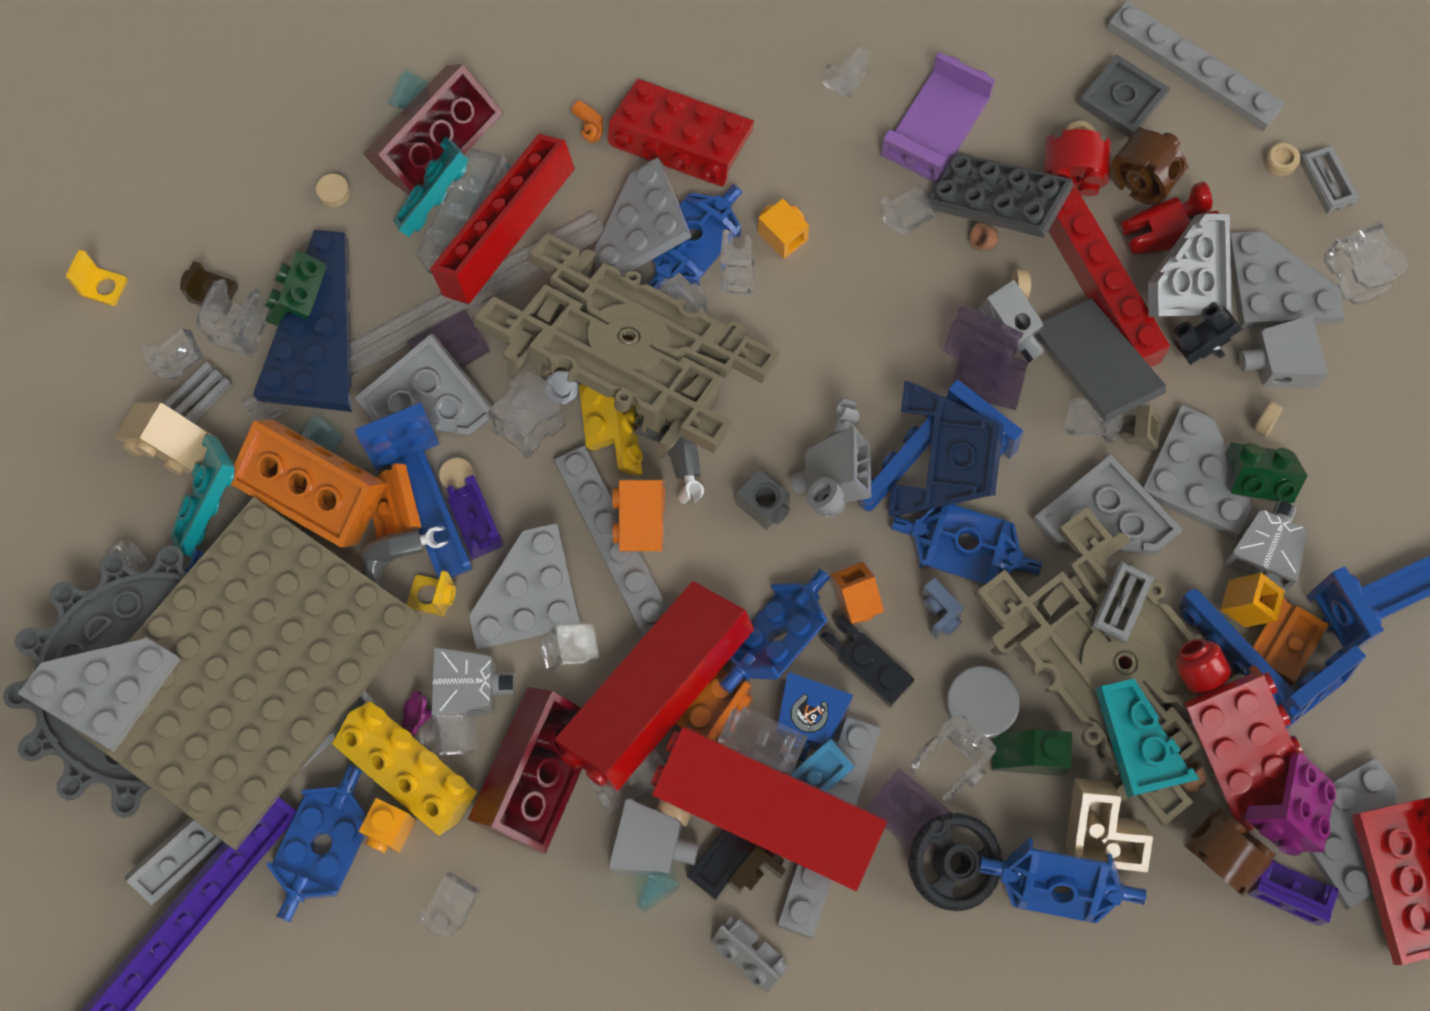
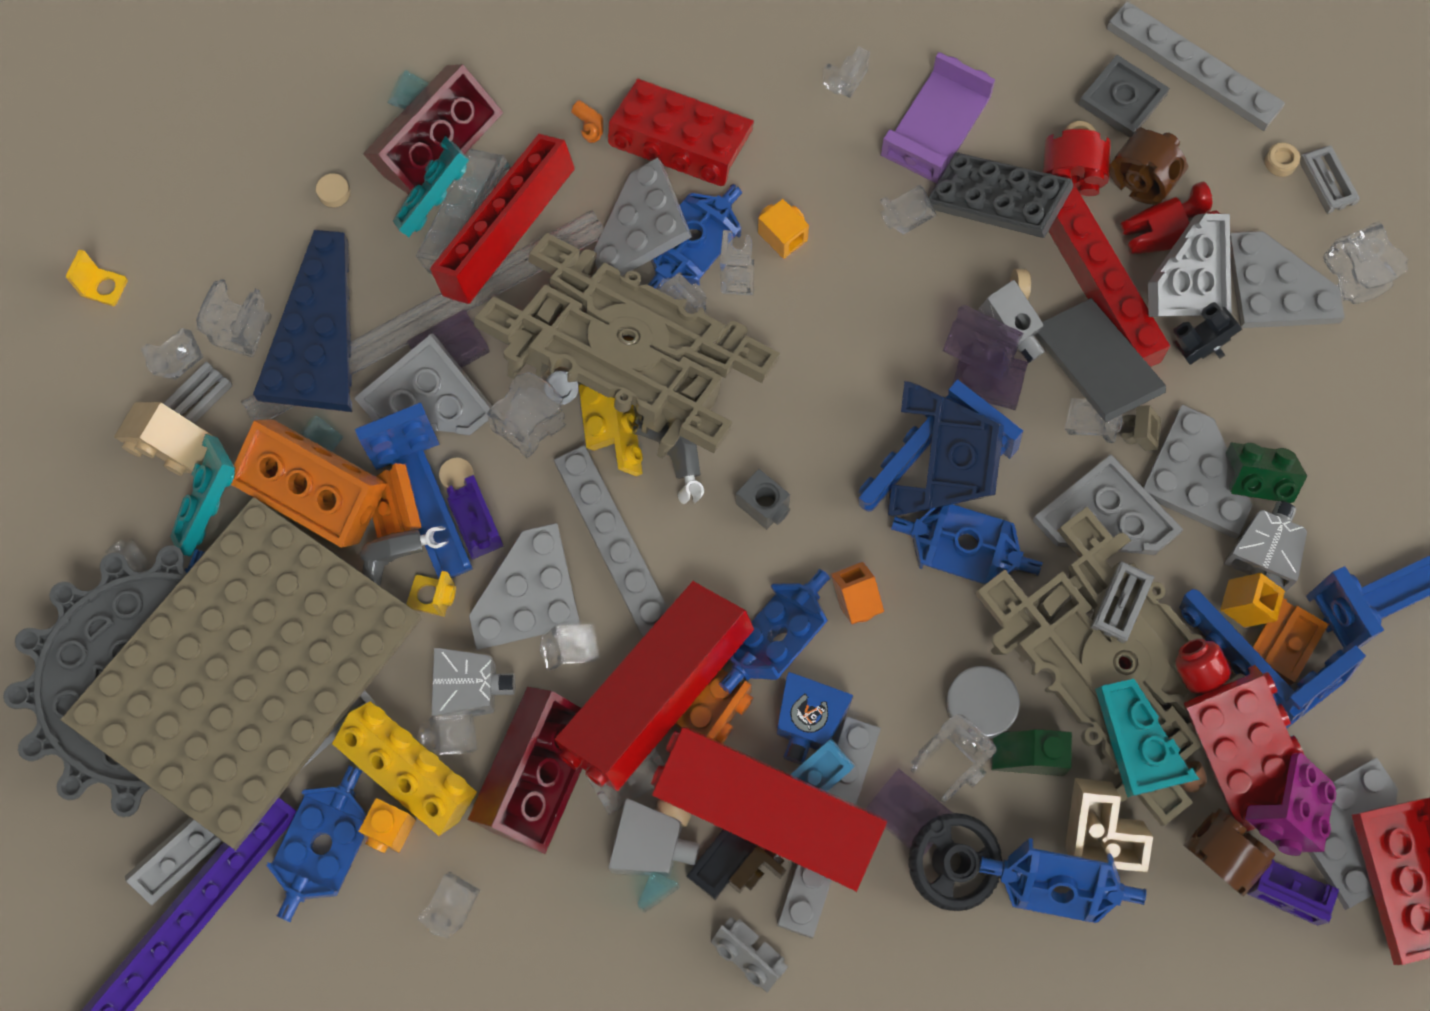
light grey plate [18,638,180,753] -> none
dark brown bracket [180,261,238,314] -> none
dark green bracket [264,250,327,326] -> none
magenta plant [402,690,434,736] -> none
orange brick [613,480,665,551] -> none
clear hinge [717,707,808,773] -> none
light grey torso [791,398,871,518] -> none
black hinge [819,616,915,708] -> none
sand blue bracket [921,577,964,639] -> none
nougat hinge [970,223,999,251] -> none
light grey torso [1239,315,1328,388] -> none
tan tile [1254,401,1284,437] -> none

